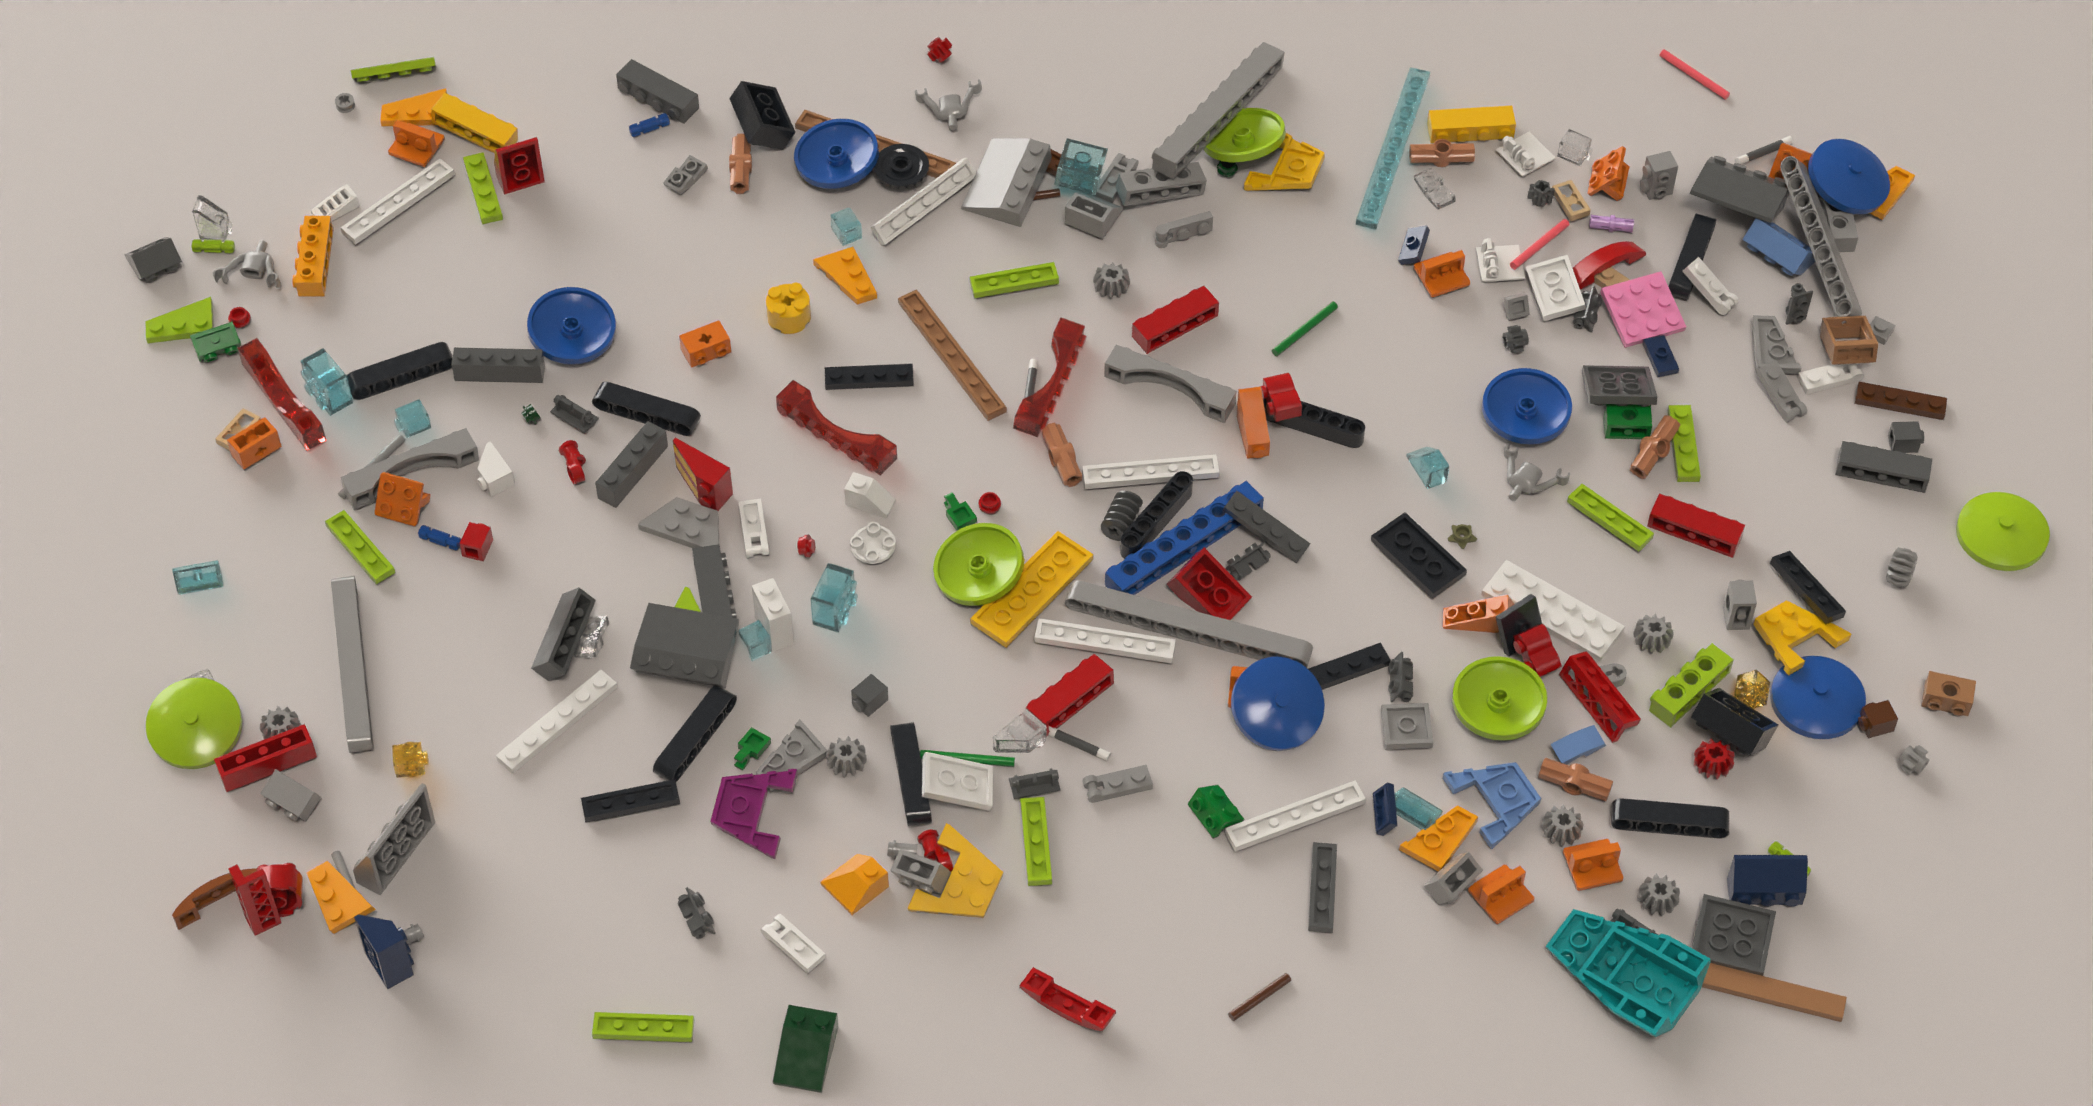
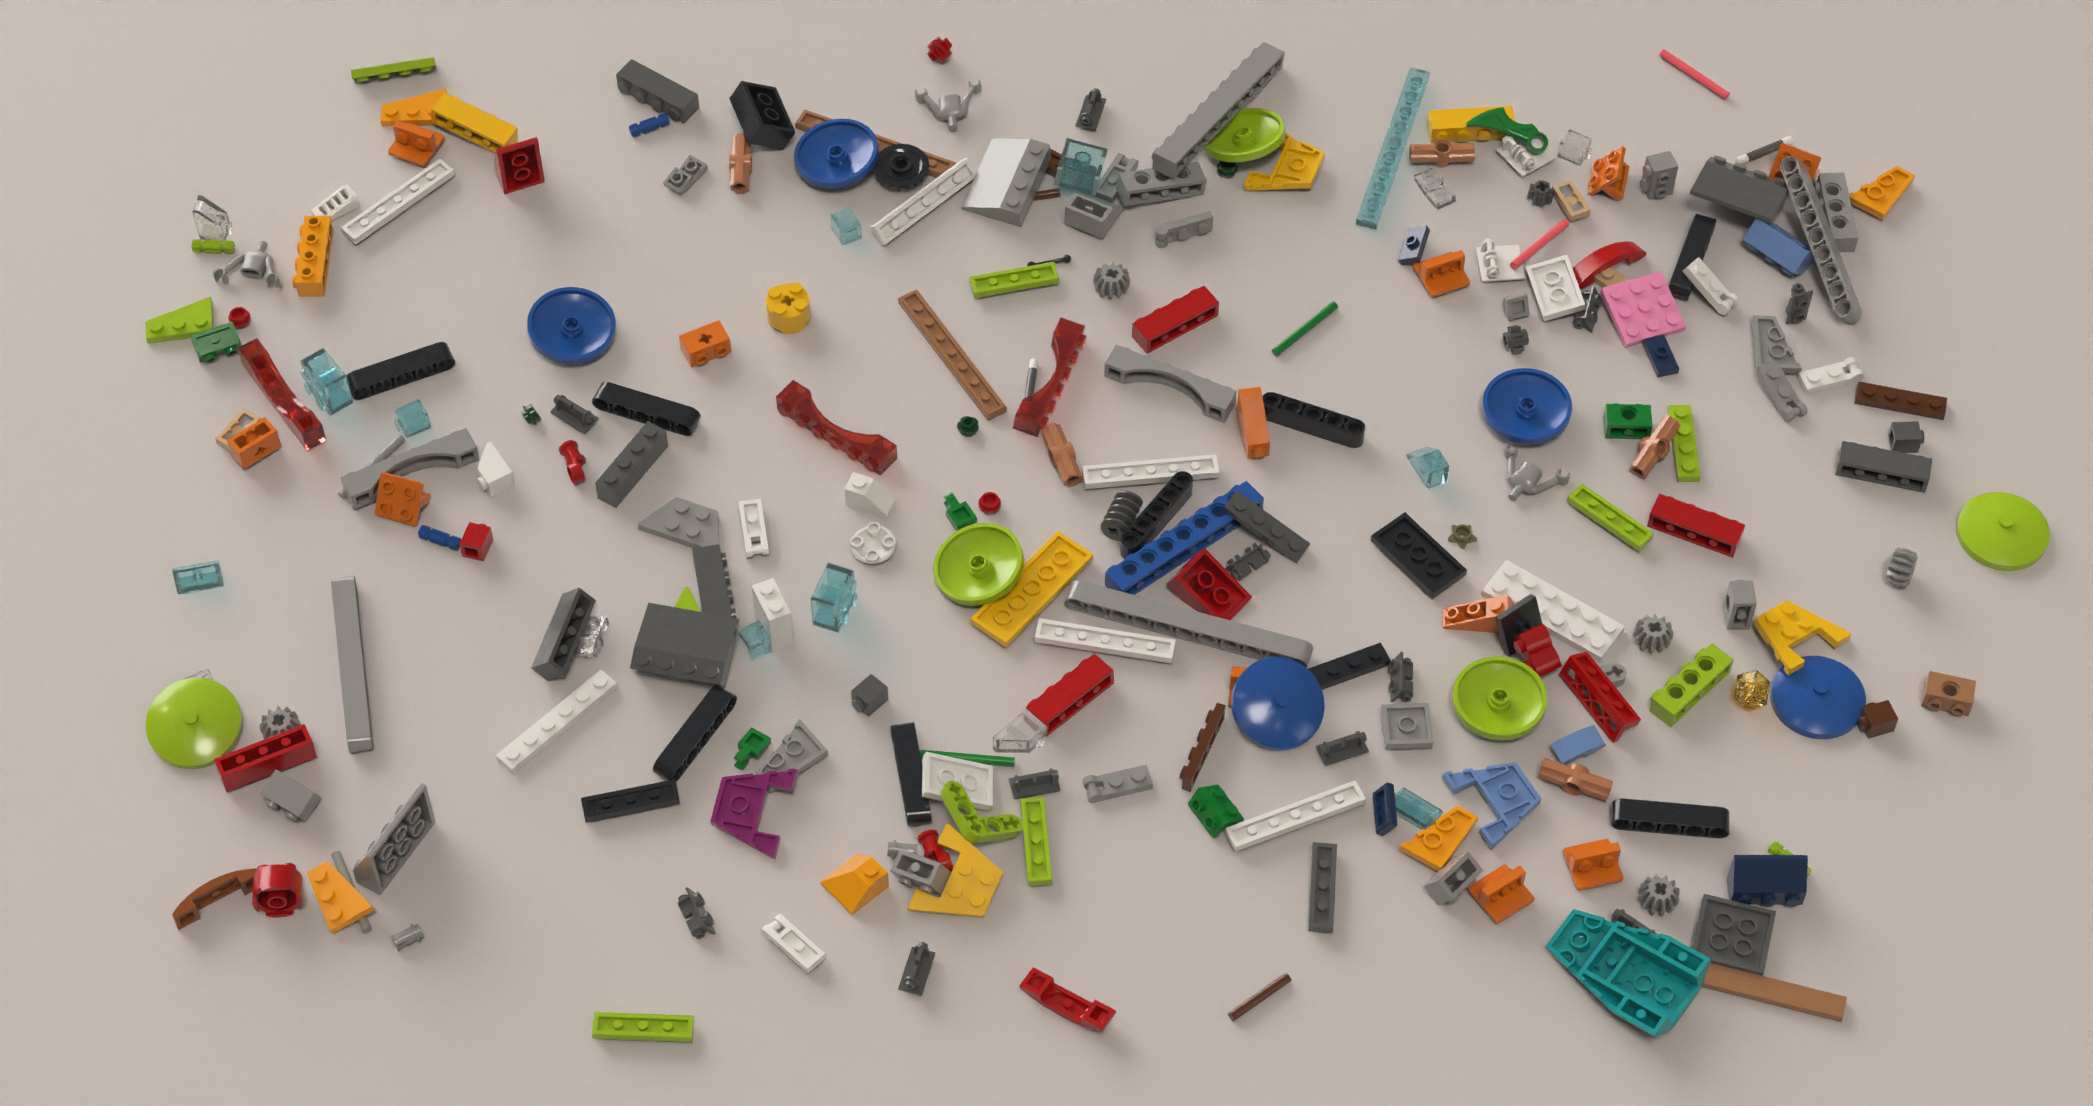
dark grey slope [124,237,182,281] -> none
red fence [228,864,282,936] -> none
lime plate [325,510,395,585] -> none
light grey bush [335,93,355,113] -> none
dark blue slope [354,915,414,990] -> none
clear yellow brick [392,742,429,778] -> none
dark grey brick [452,347,545,383] -> none
lime plate [463,152,503,225] -> none
red slope [673,437,733,511] -> none
dark green slope [773,1005,838,1093] -> none
red plate [797,534,816,557] -> none
light orange wing [813,247,877,305] -> none
black plate [824,364,914,390] -> none
light grey gear [826,736,867,778] -> none
dark grey bar [1049,726,1111,761] -> none
red brick [1260,373,1302,422] -> none
light grey gear [1542,804,1584,846] -> none
dark grey plate [1582,365,1658,407] -> none
lavender pin [1589,214,1634,233] -> none
black brick [1691,688,1779,755] -> none
red gear [1694,738,1735,779] -> none
black plate [1770,551,1846,624] -> none
blue dish [1808,139,1890,214] -> none
medium nougat window [1820,315,1878,365] -> none
light grey plate [1870,316,1896,345] -> none
light grey gear [1899,745,1929,775] -> none
none -> dark grey hinge [898,942,936,995]
none -> lime beam [940,780,1023,843]
none -> dark green plate [957,416,979,437]
none -> black hinge [1027,255,1071,266]
none -> dark grey hinge [1076,88,1106,131]
none -> reddish brown plate [1180,703,1226,792]
none -> dark grey hinge [1316,731,1369,766]
none -> green piece [1466,107,1548,155]

